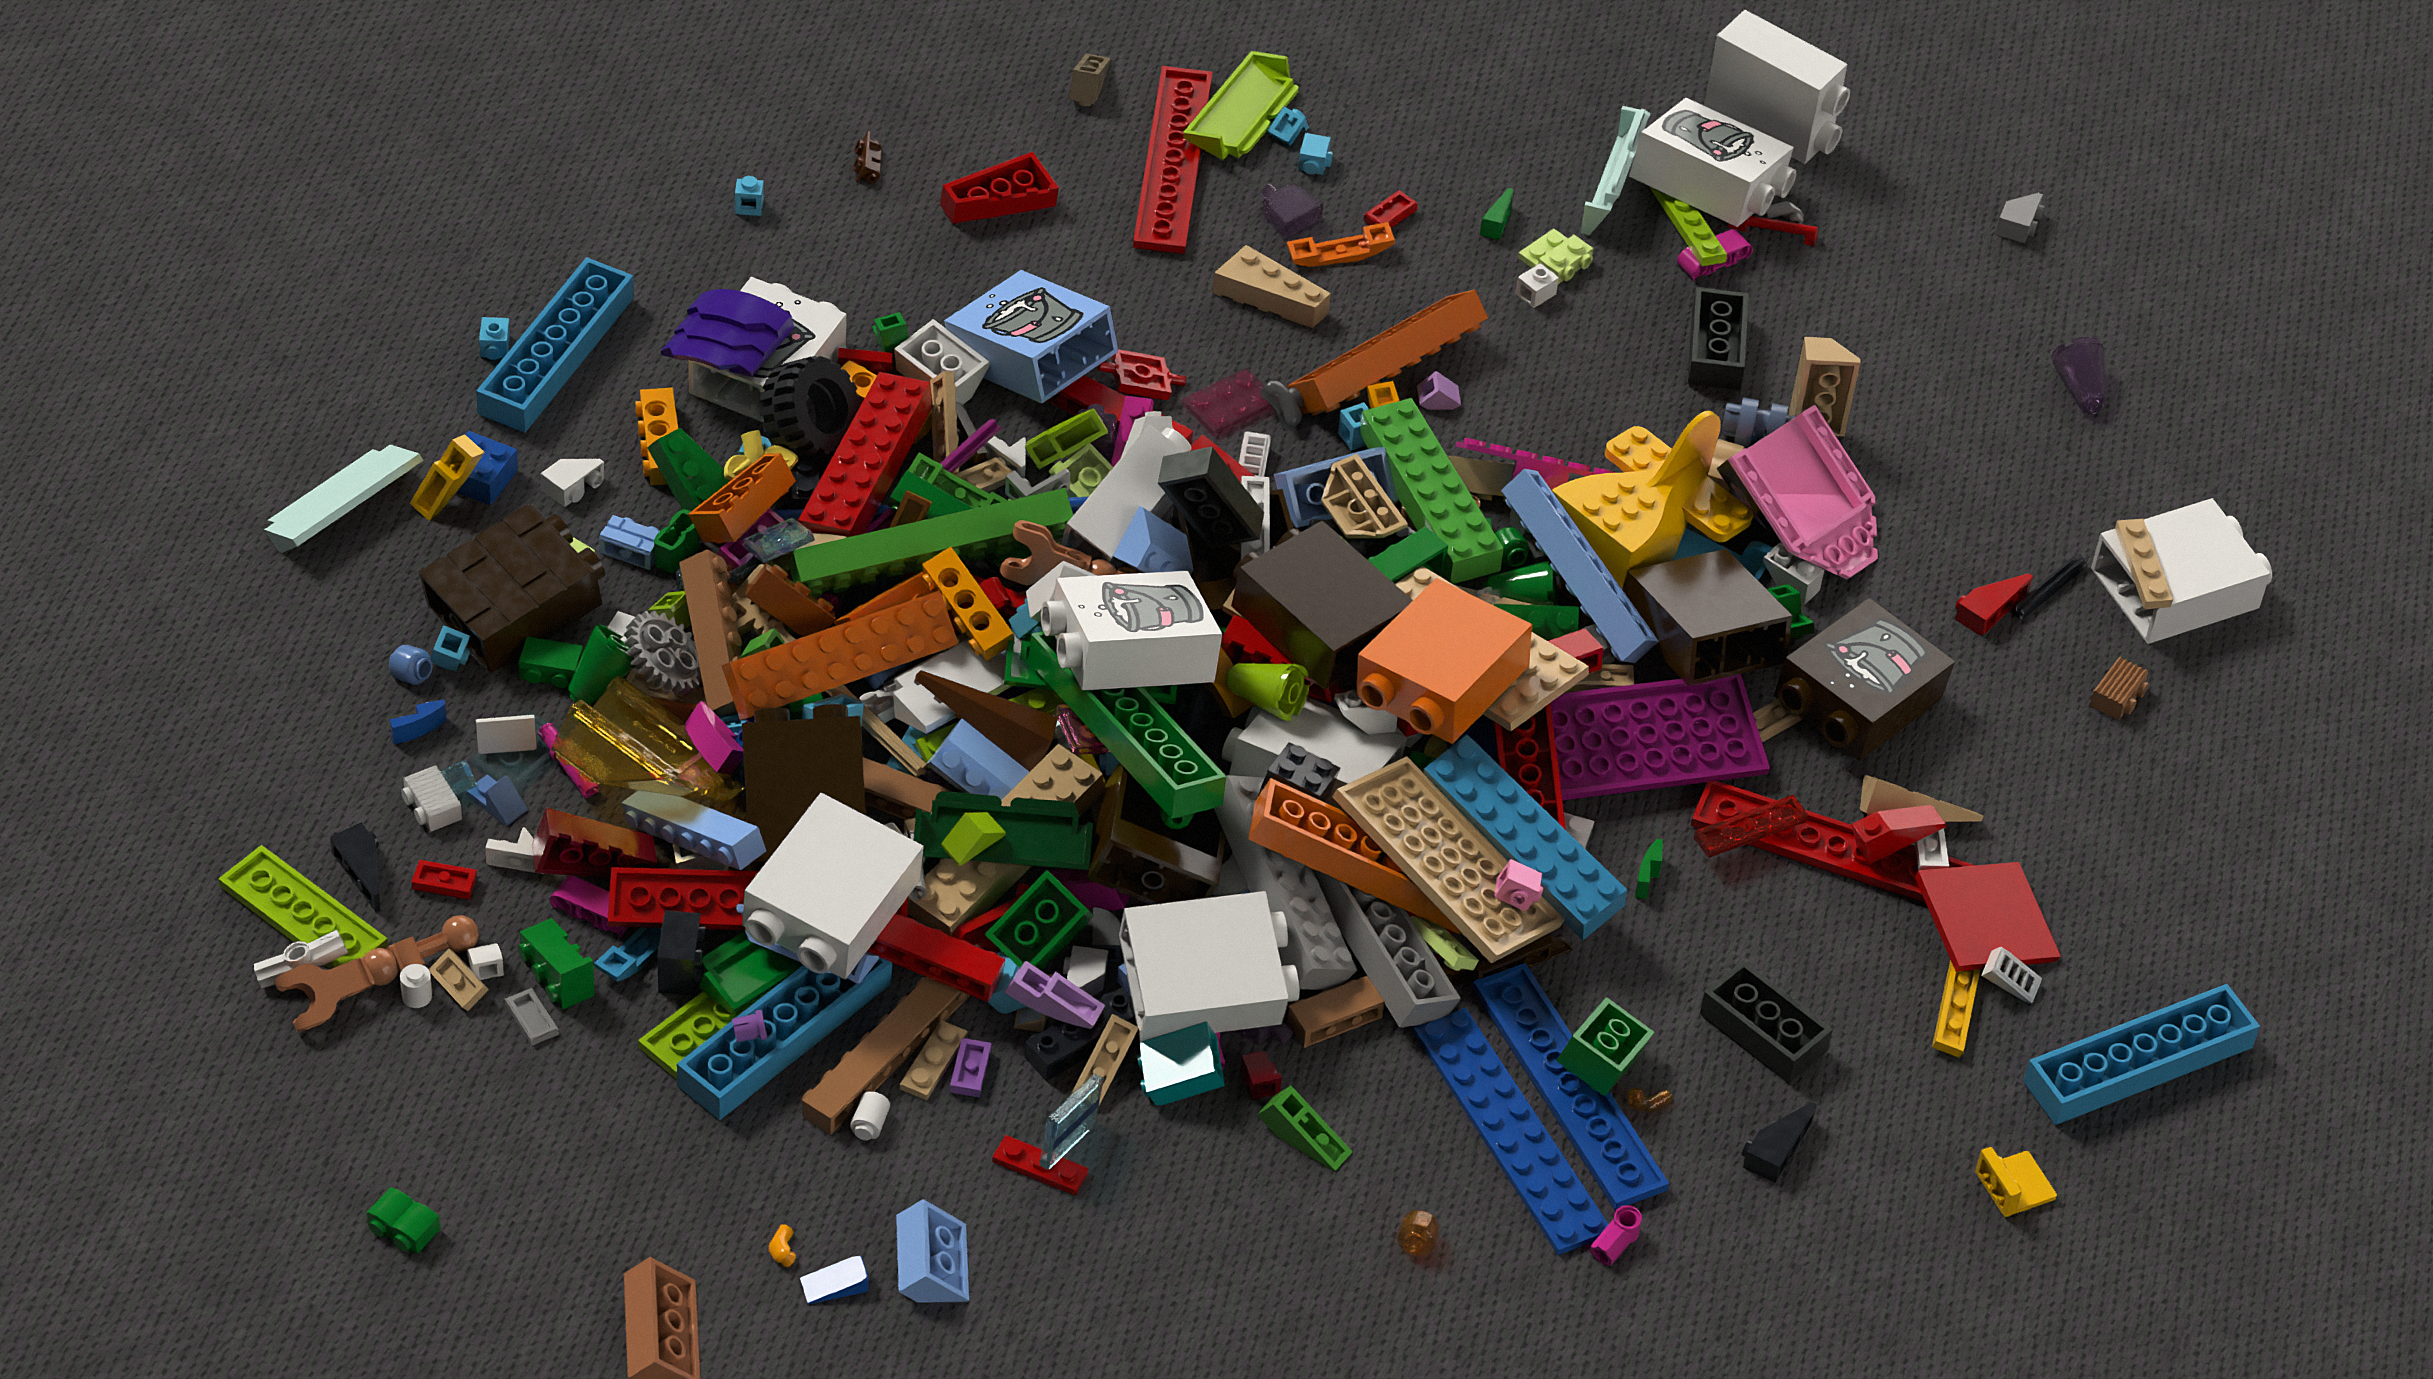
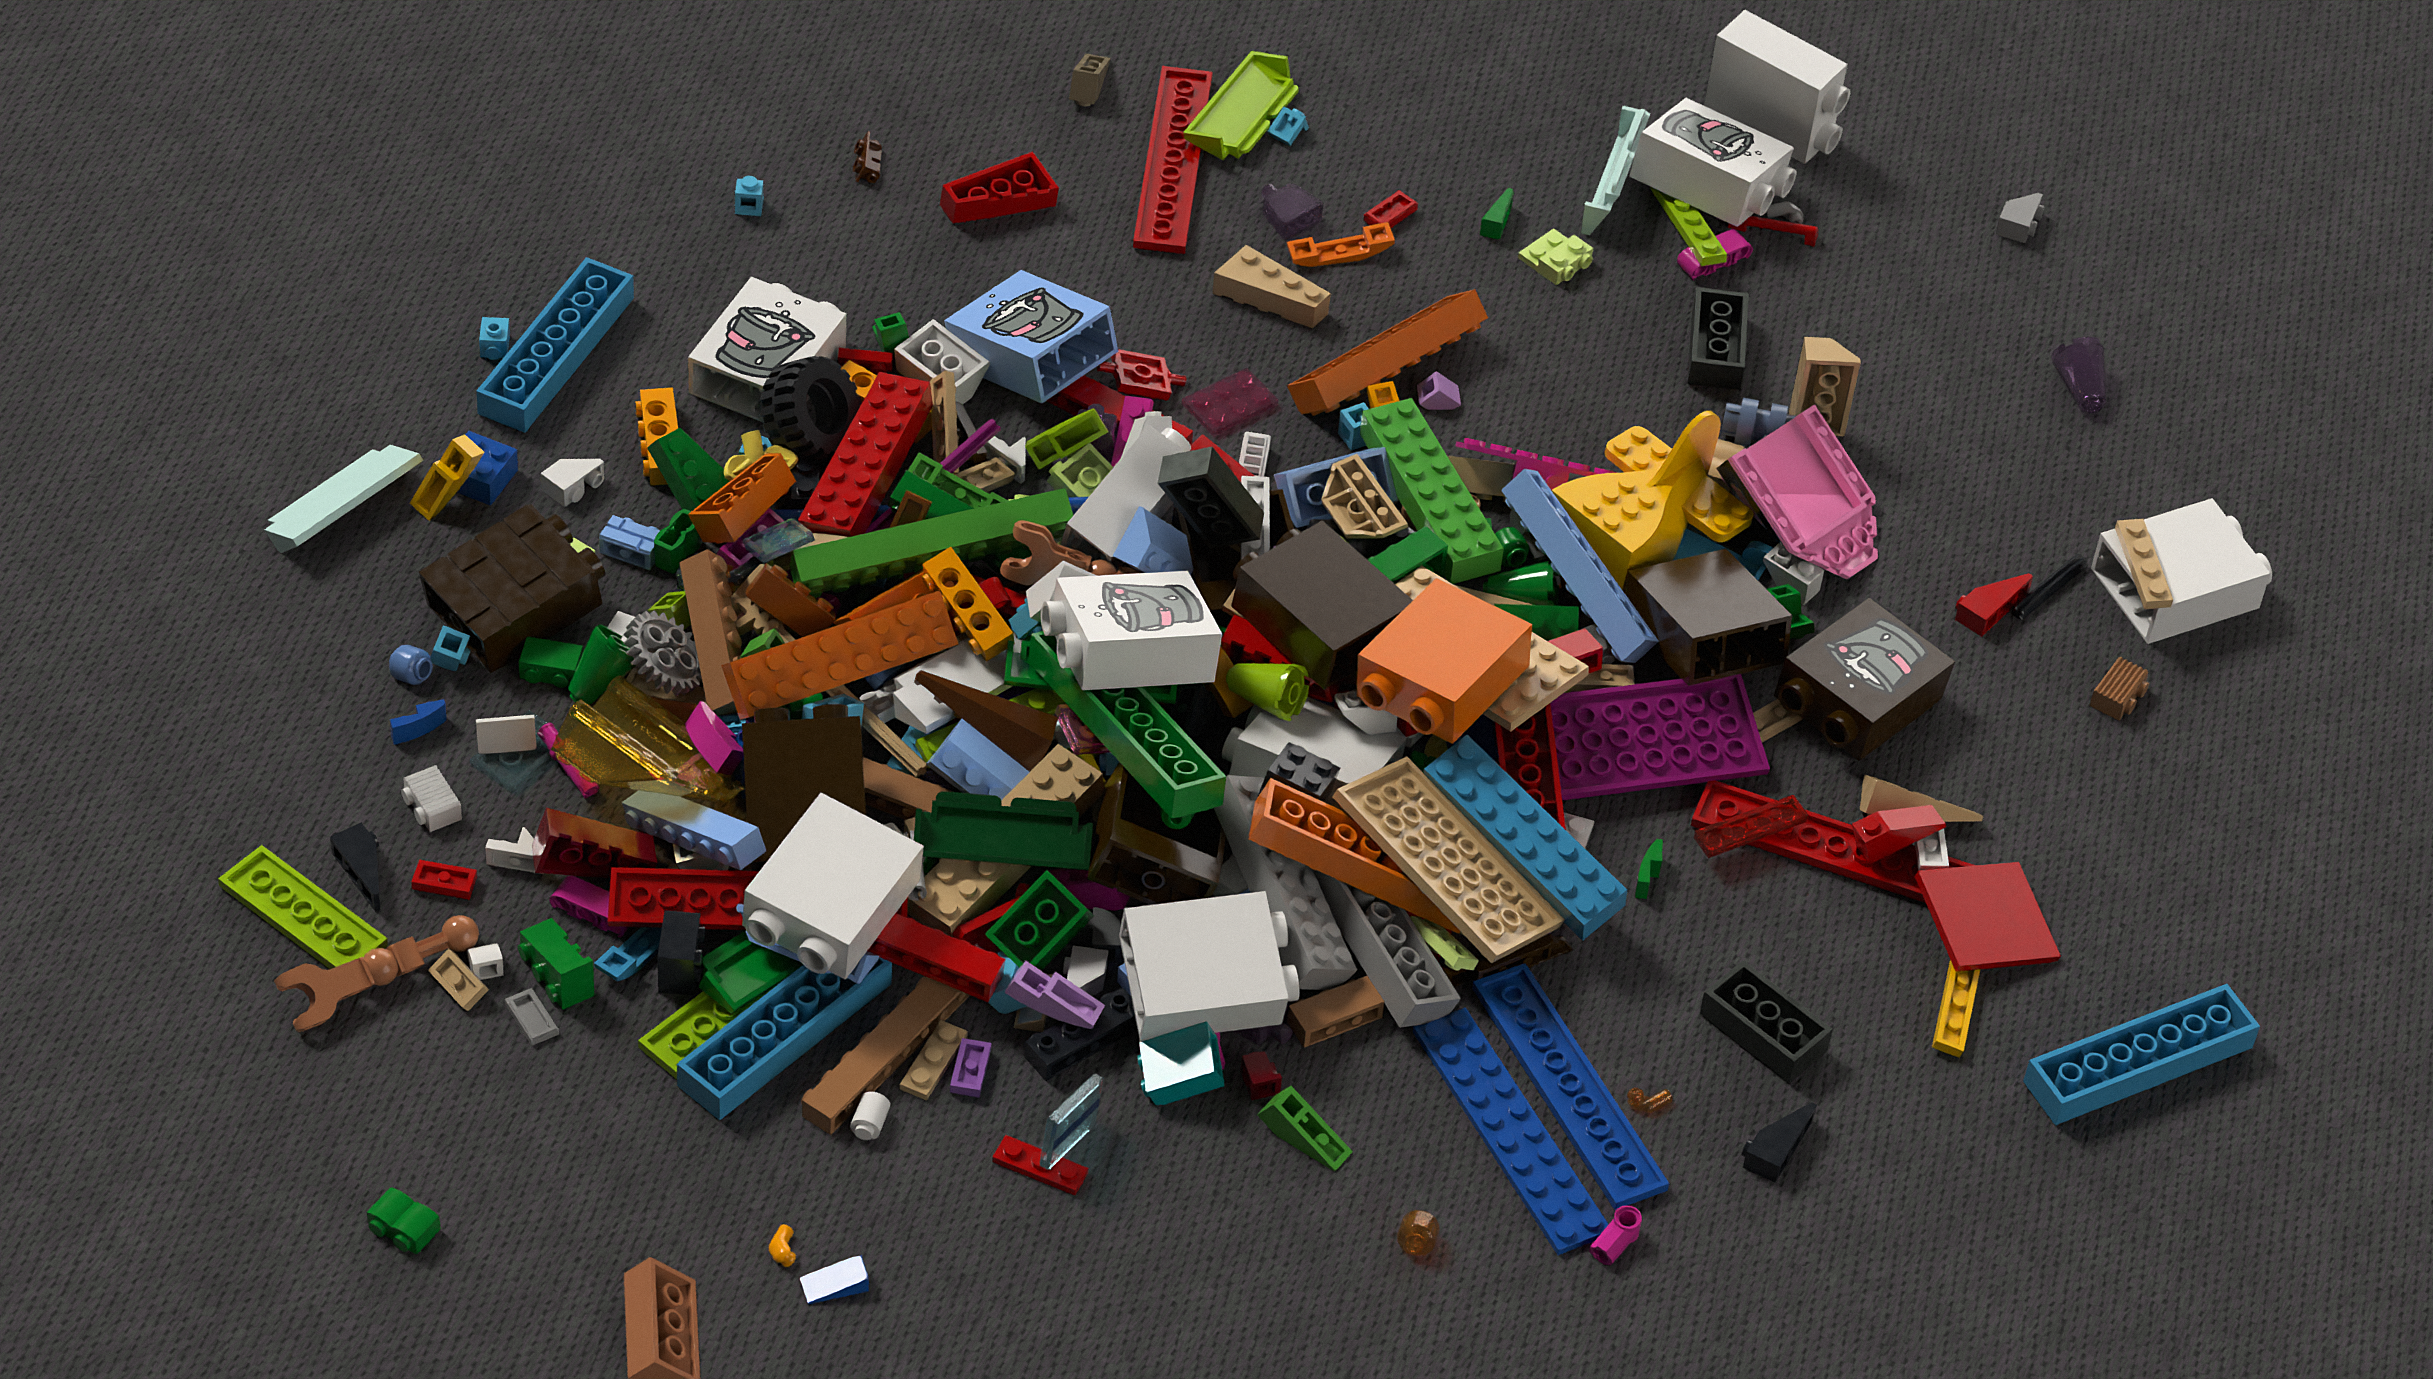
white piece [254,930,348,988] -> none
white brick [400,964,432,1008] -> none
clear light blue slope [440,759,478,796] -> none
medium blue slope [466,775,528,827] -> none
dark purple slope [660,289,795,377] -> none
medium lavender bush [732,1010,767,1042] -> none
light blue slope [896,1199,969,1302] -> none
lime slope [941,812,1006,867] -> none
light grey bracket [1005,469,1070,500] -> none
tan plate [1071,1014,1139,1105] -> none
dark grey piece [1261,380,1303,430] -> none
medium azure brick [1298,133,1333,175] -> none
clear plate [1476,586,1503,604] -> none
bright pink brick [1494,859,1543,912] -> none
white brick [1515,263,1559,308] -> none
green brick [1556,997,1655,1096] -> none
yellow bracket [1975,1146,2057,1217] -> none
white slope [1981,947,2042,1004] -> none

